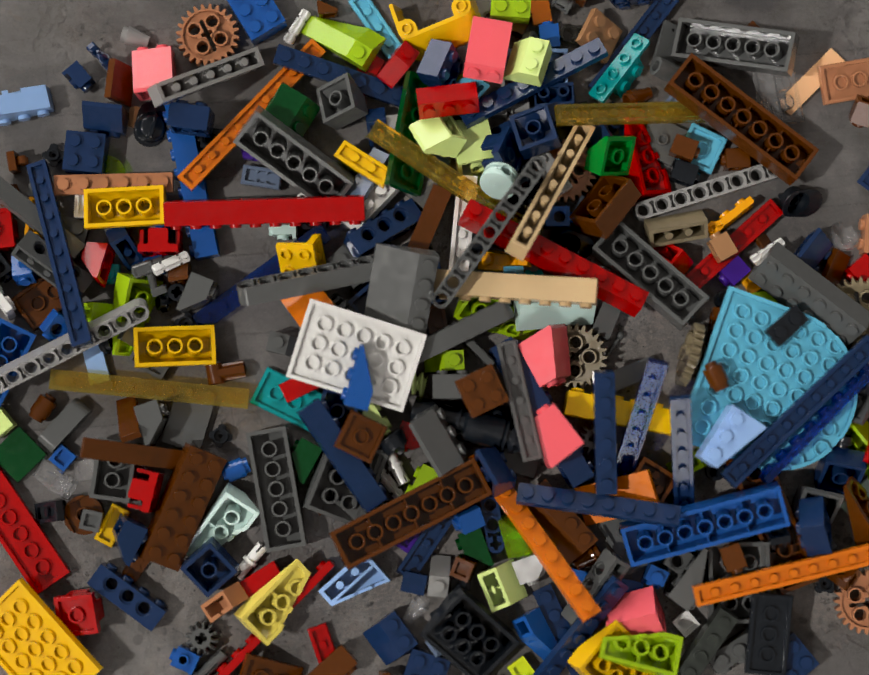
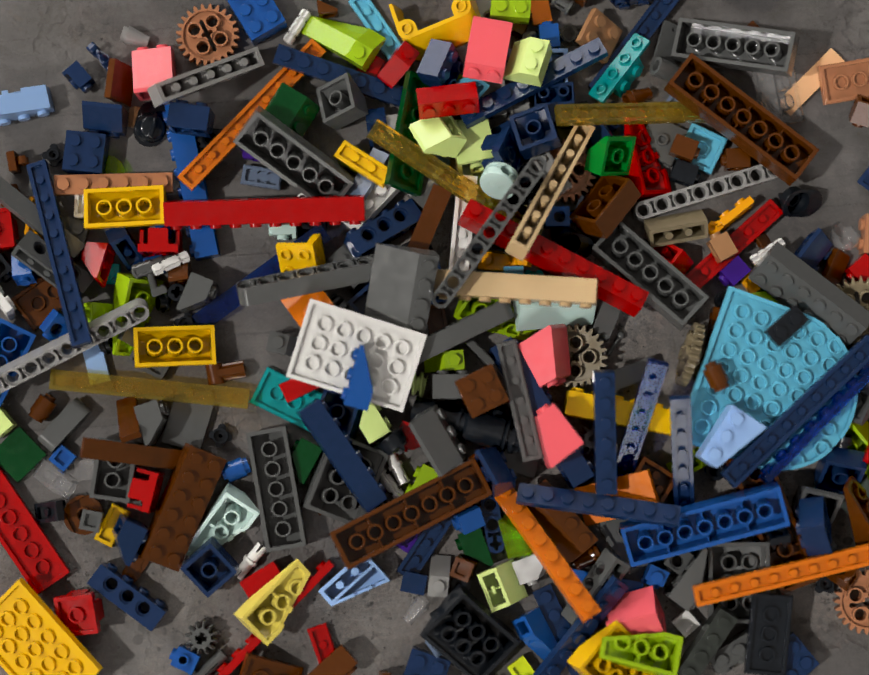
nougat piece [201,581,249,623] -> none
reddish brown tile [334,410,388,464] -> none
dark blue slope [363,609,418,666] -> none
reddish brown brick [718,541,747,574] -> none

